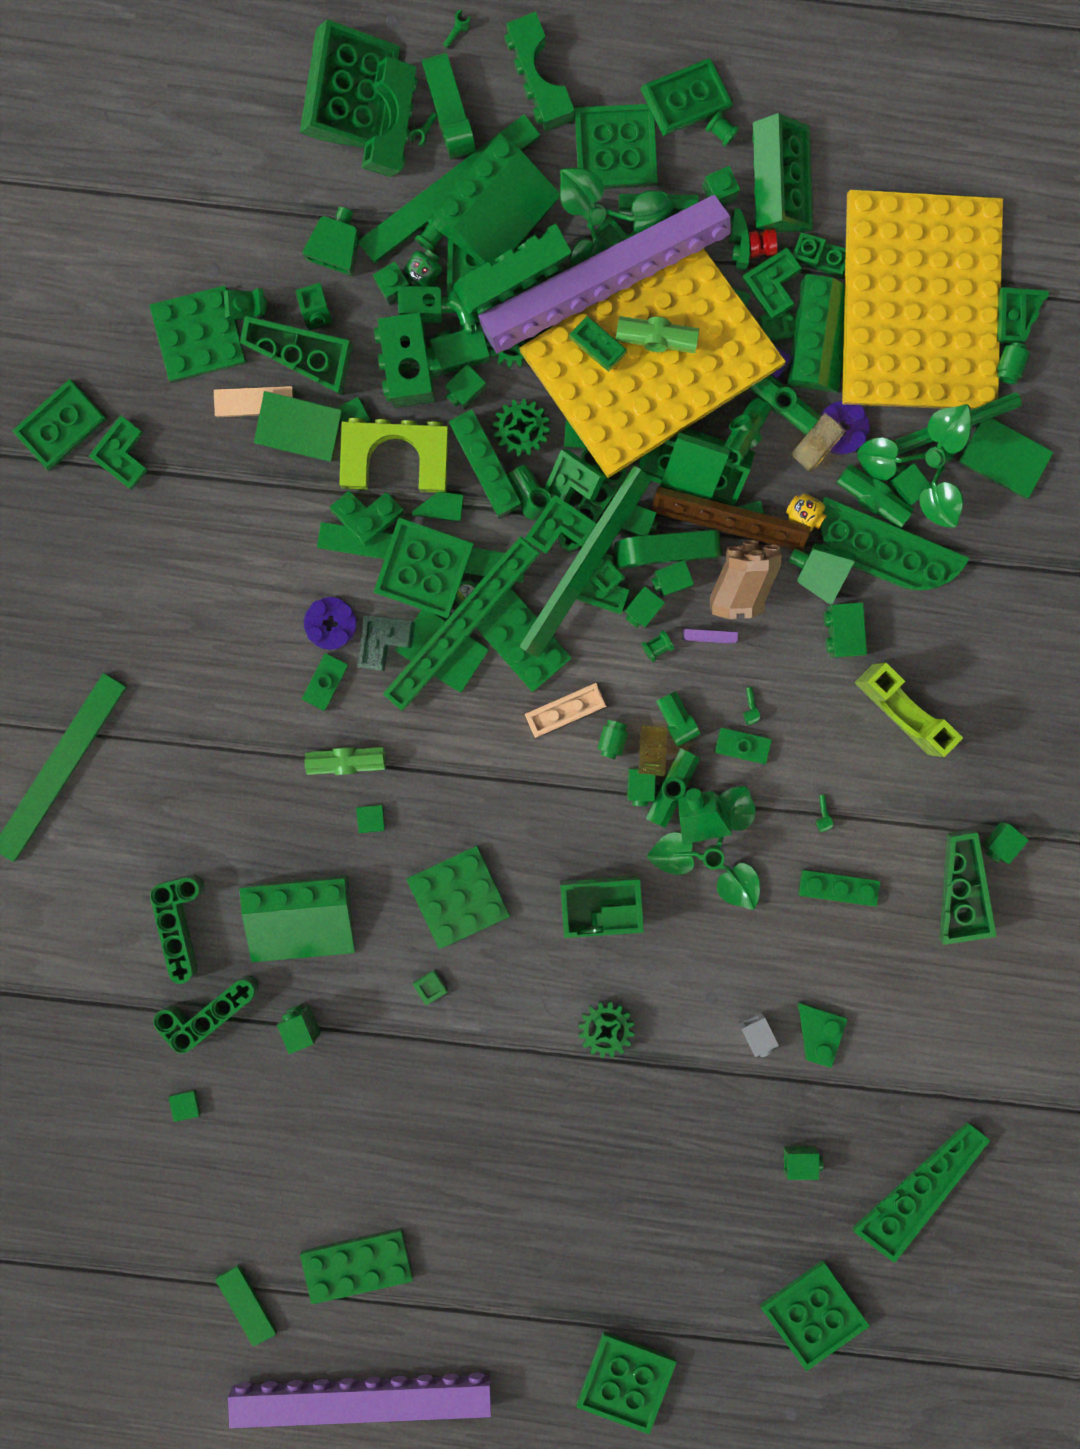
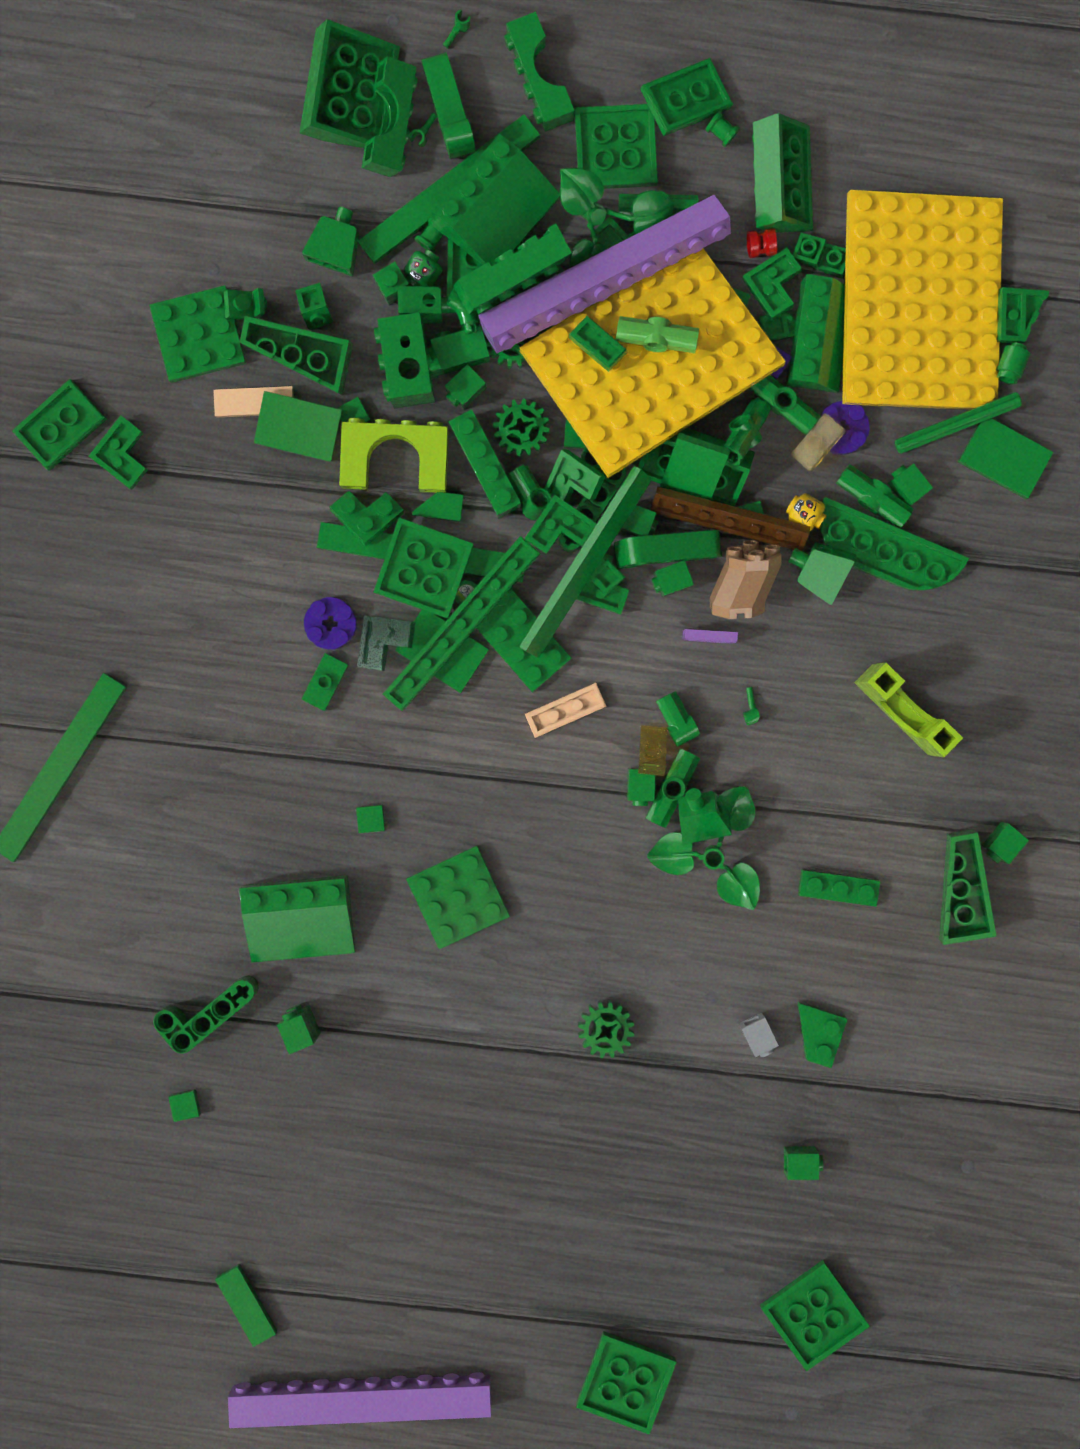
green beam [150,875,204,984] -> none
green plate [300,1228,413,1305] -> none
bright green piece [304,747,386,775] -> none
green tile [412,969,448,1006] -> none
green piece [560,875,644,938] -> none
green brick [597,720,629,760] -> none
green brick [624,586,665,629] -> none
green bush [641,630,675,663] -> none
green brick [702,165,740,206] -> none
green plate [714,727,772,765] -> none
green slope [728,208,750,271] -> none
green hand [815,795,833,833] -> none
green brick [823,602,867,658] -> none
green wing [852,1122,990,1263] -> none
green plant [857,404,972,528] -> none

